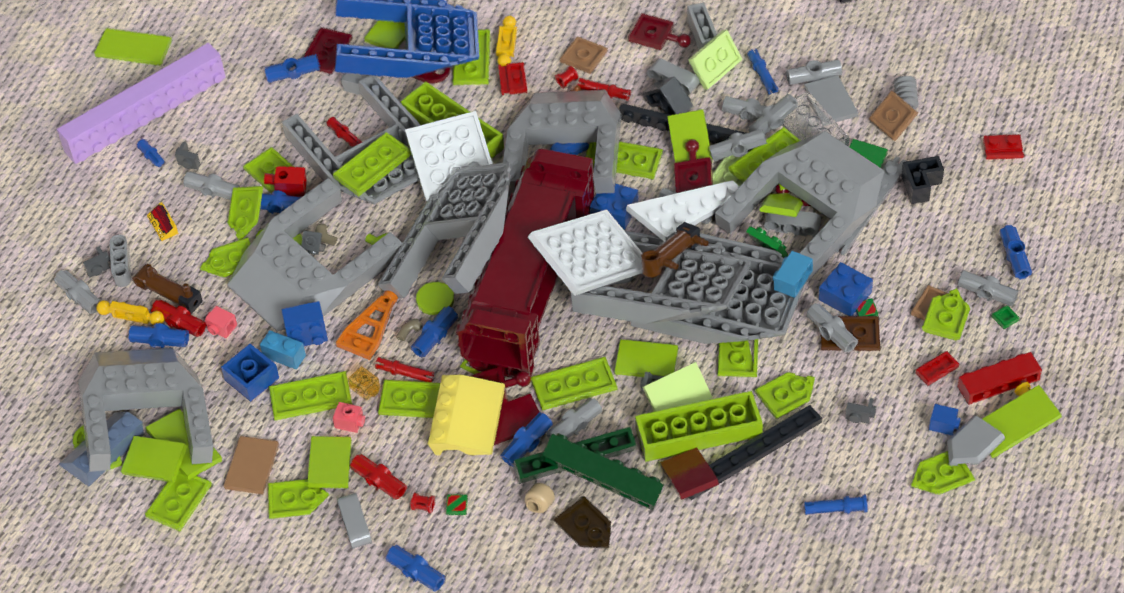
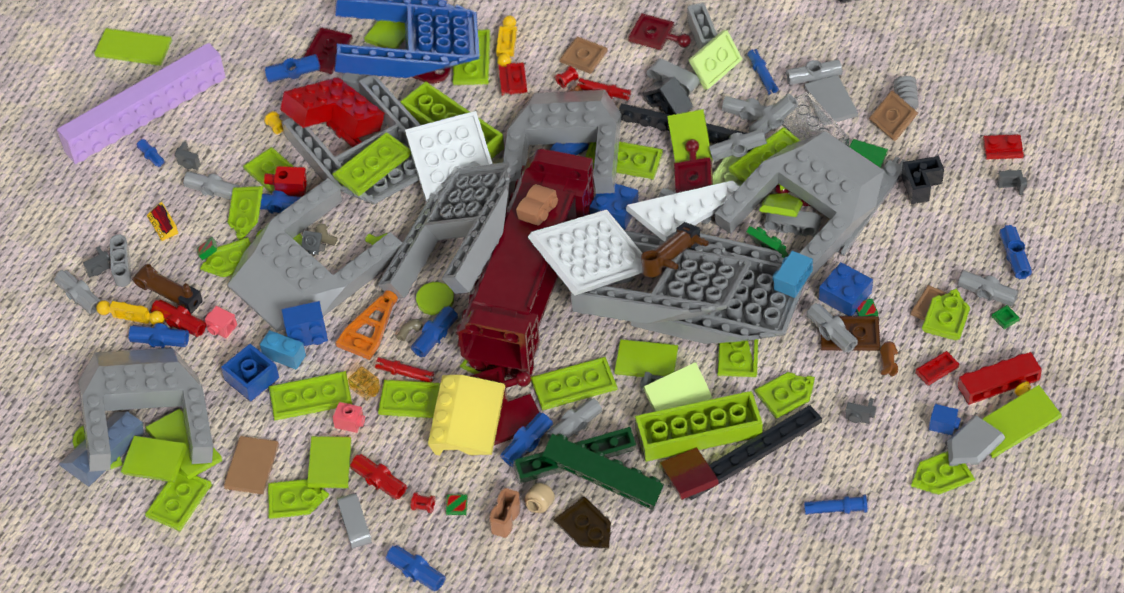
none -> green tile [197,237,217,261]
none -> yellow bush [264,111,284,135]
none -> red brick [280,77,385,139]
none -> nougat brick [490,488,521,538]
none -> nougat brick [516,184,558,225]
none -> dark orange piece [880,341,898,377]
none -> dark grey bracket [997,170,1027,195]

